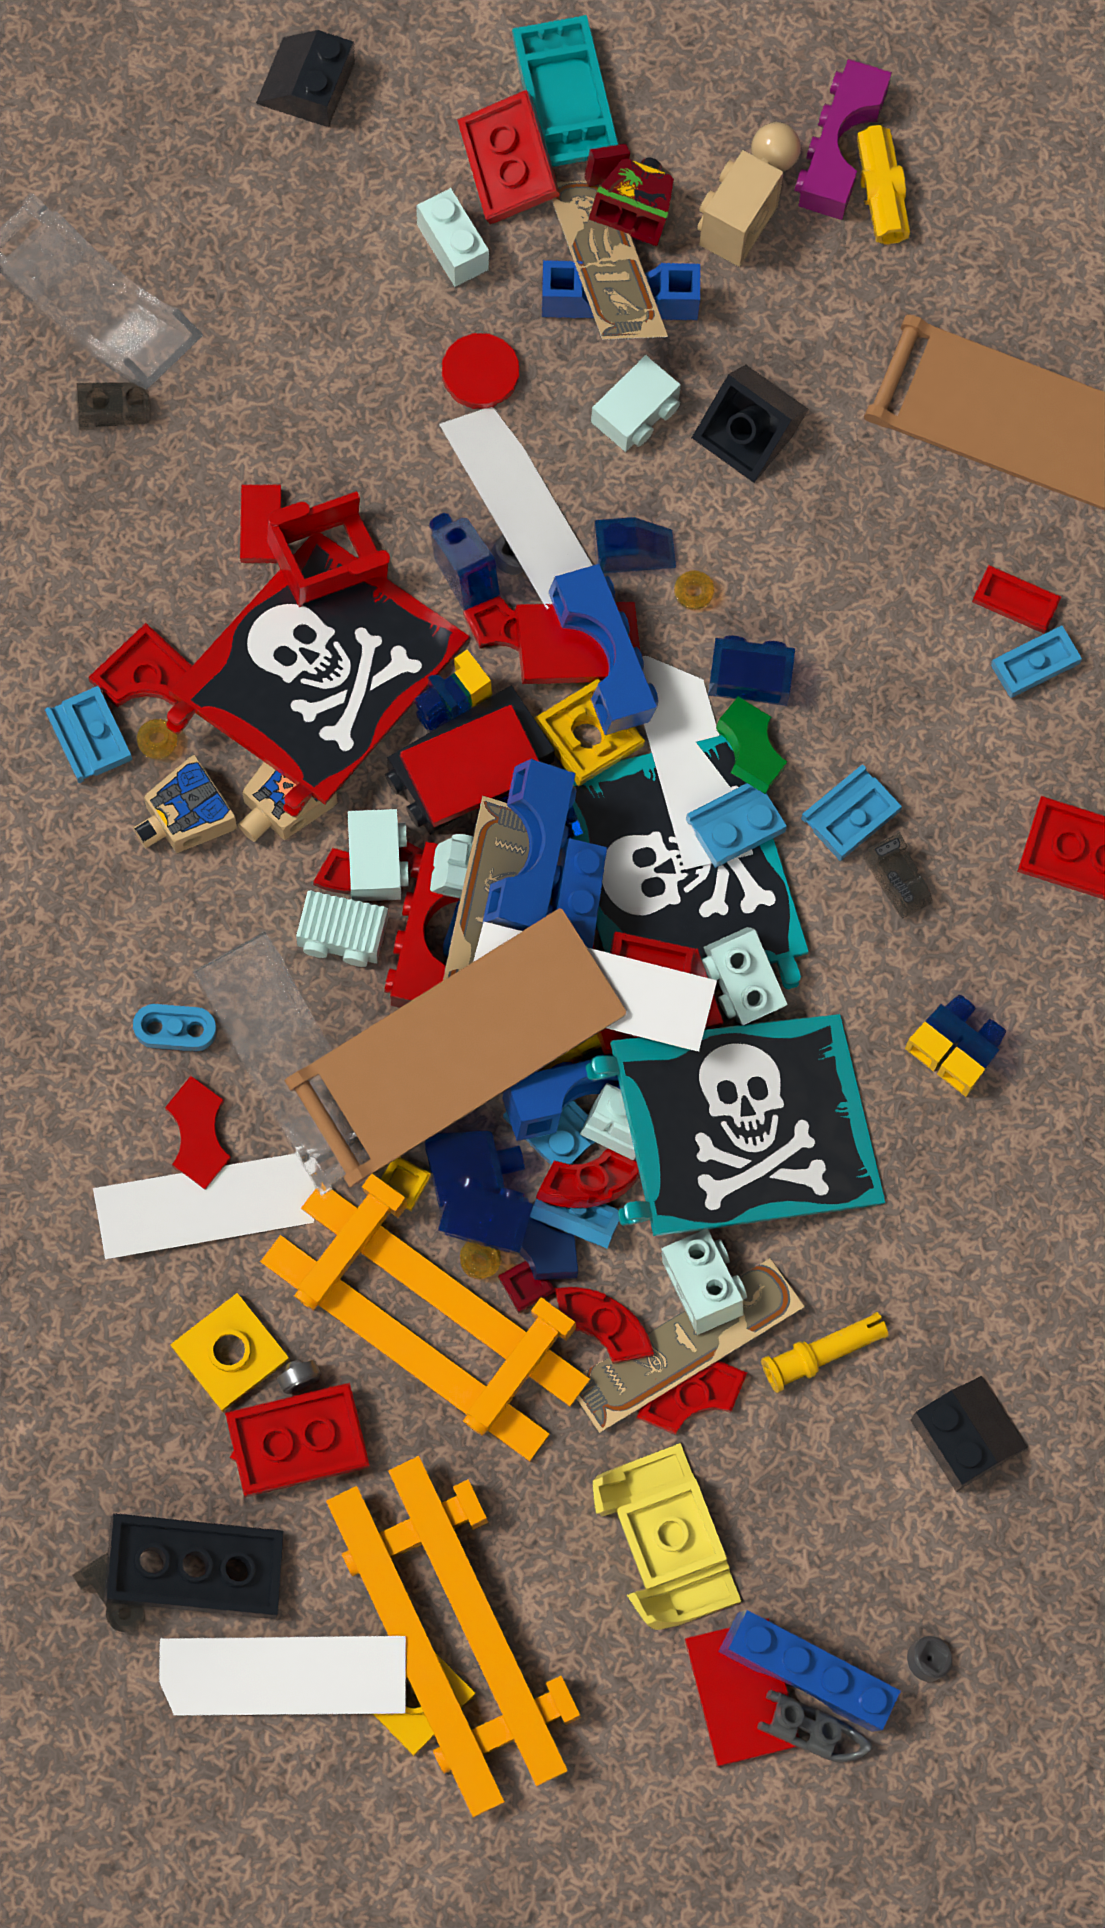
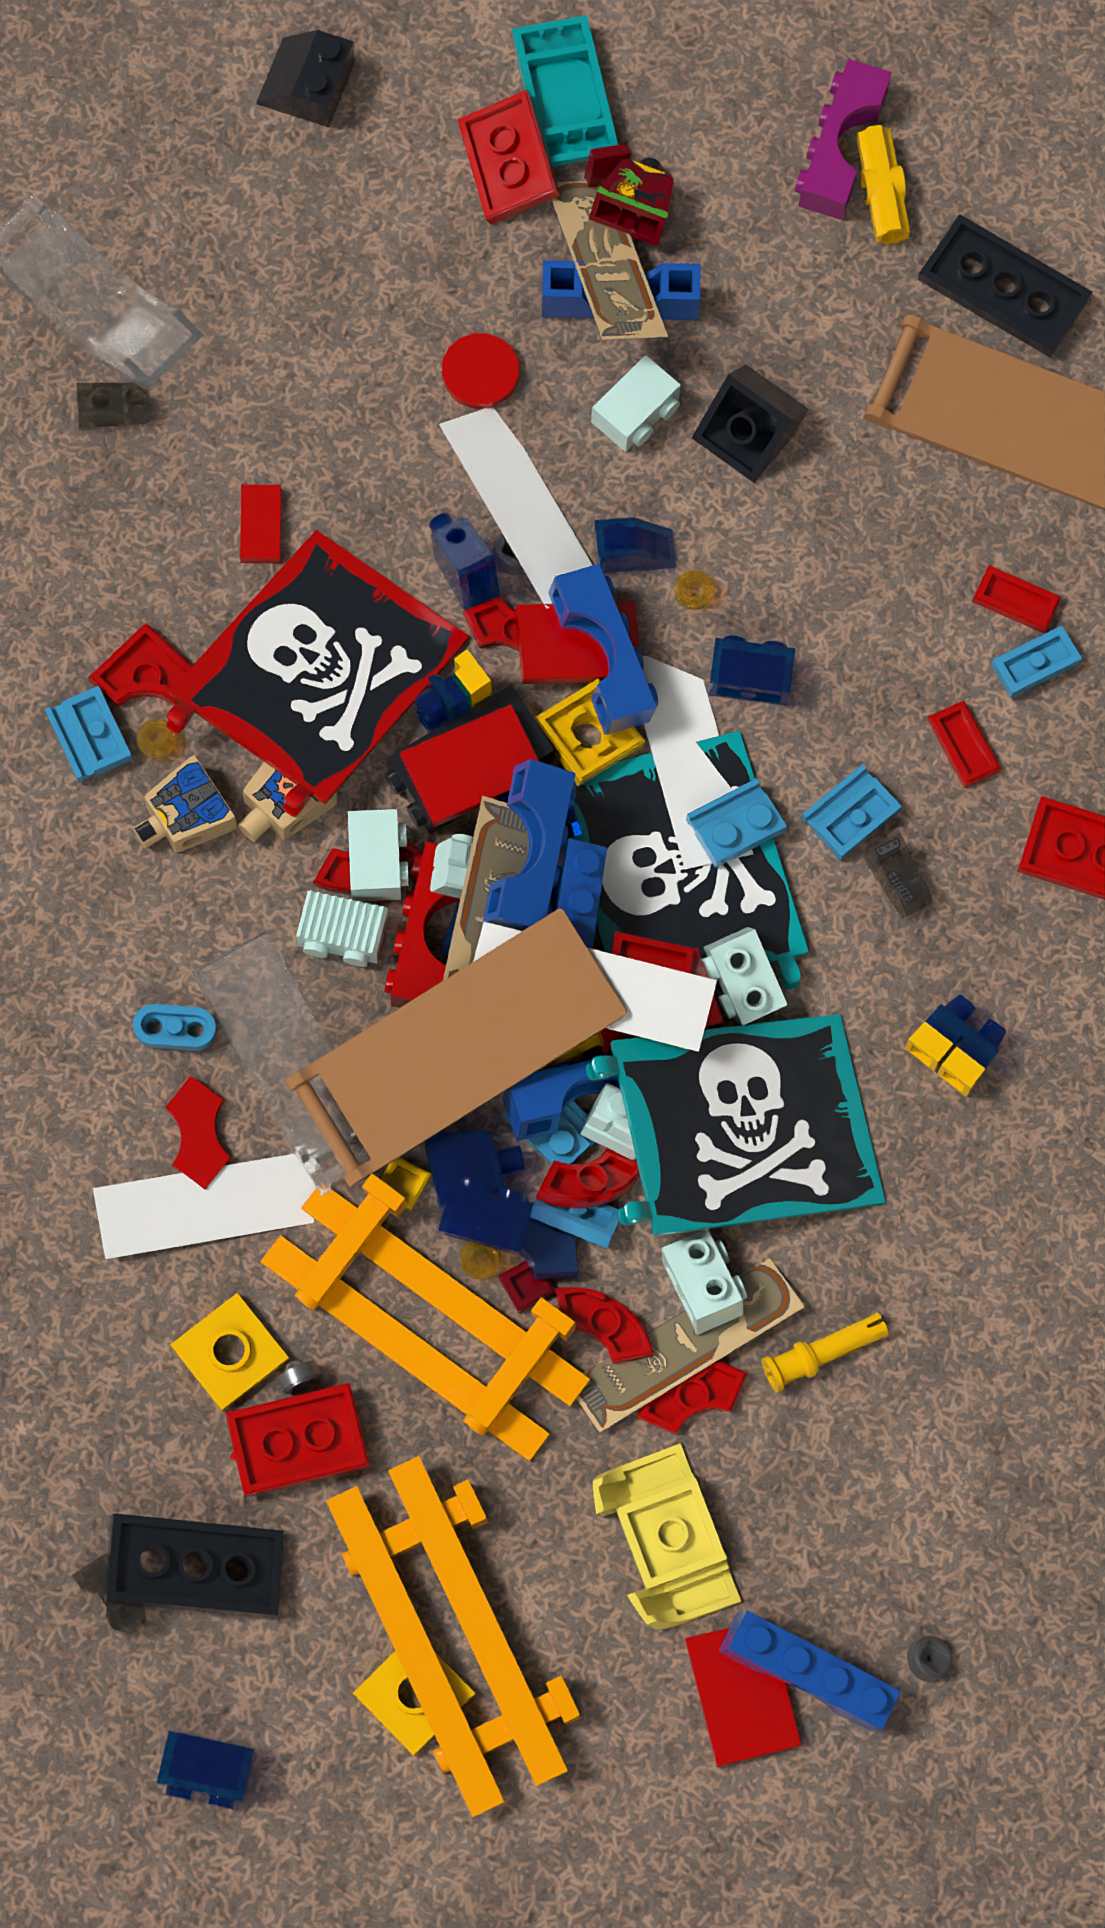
white sticker [159,1636,406,1715] -> none
red piece [267,491,390,607] -> none
light aqua brick [417,188,489,287] -> none
tan brick [697,122,801,267] -> none
green tile [716,697,788,794] -> none
dark grey piece [757,1690,872,1762] -> none
black slope [911,1376,1028,1492] -> none
none -> clear blue brick [157,1731,256,1810]
none -> black plate [918,214,1092,358]
none -> red tile [927,700,1001,788]

